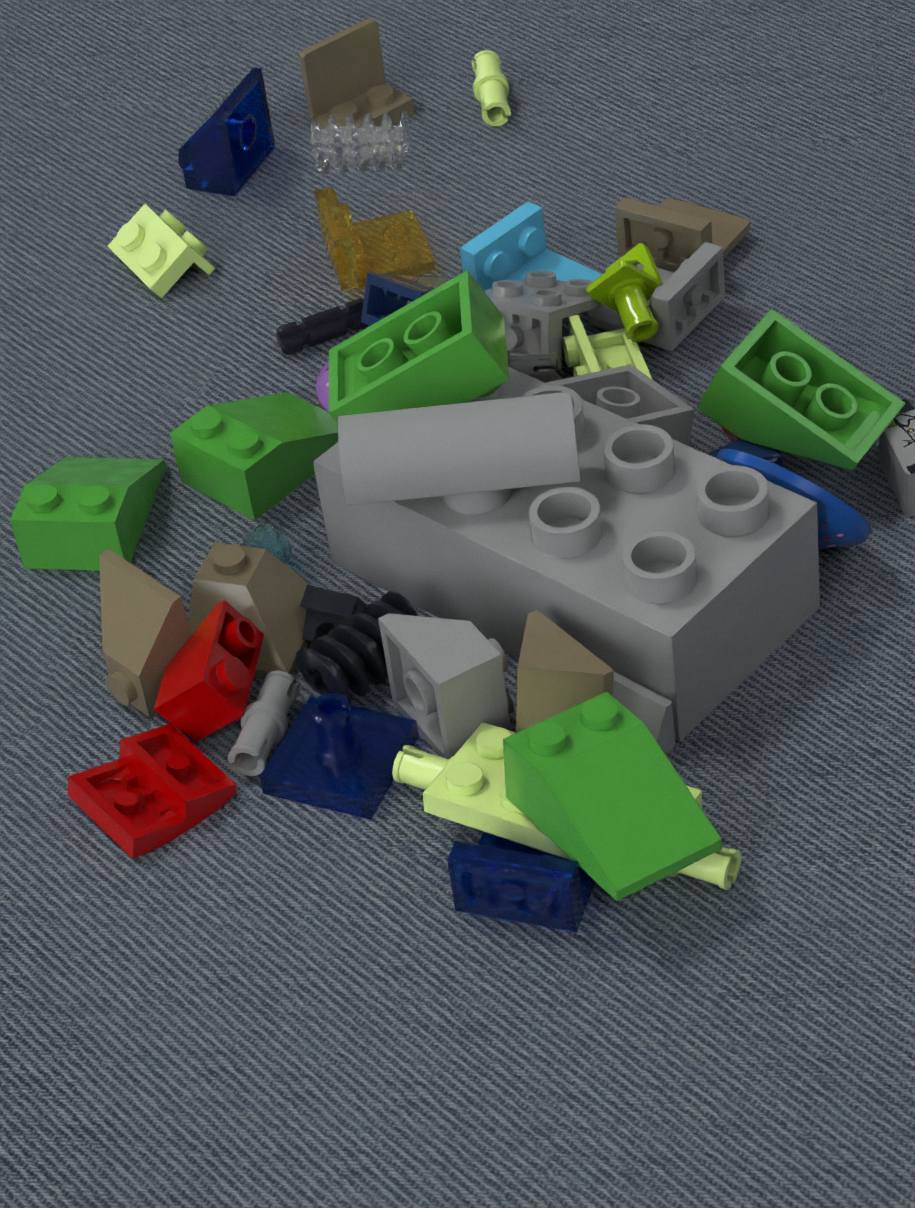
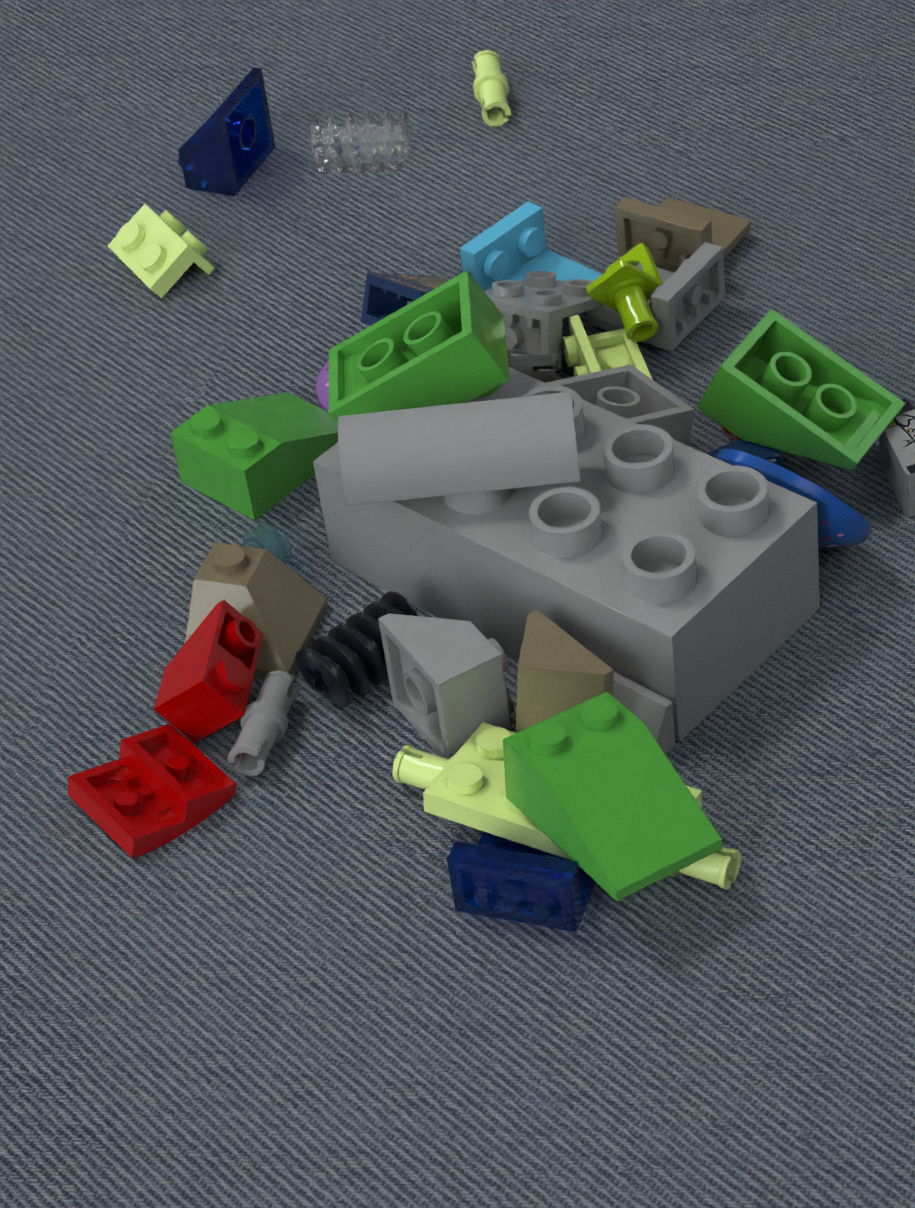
bright green slope [10,457,166,571] -> none
dark tan slope [99,549,191,718] -> none
clear blue tile [259,692,419,820] -> none
black axle [276,298,369,355] -> none
dark tan bracket [299,18,415,151] -> none
black tile [300,585,367,645] -> none
clear yellow bracket [314,187,435,291] -> none

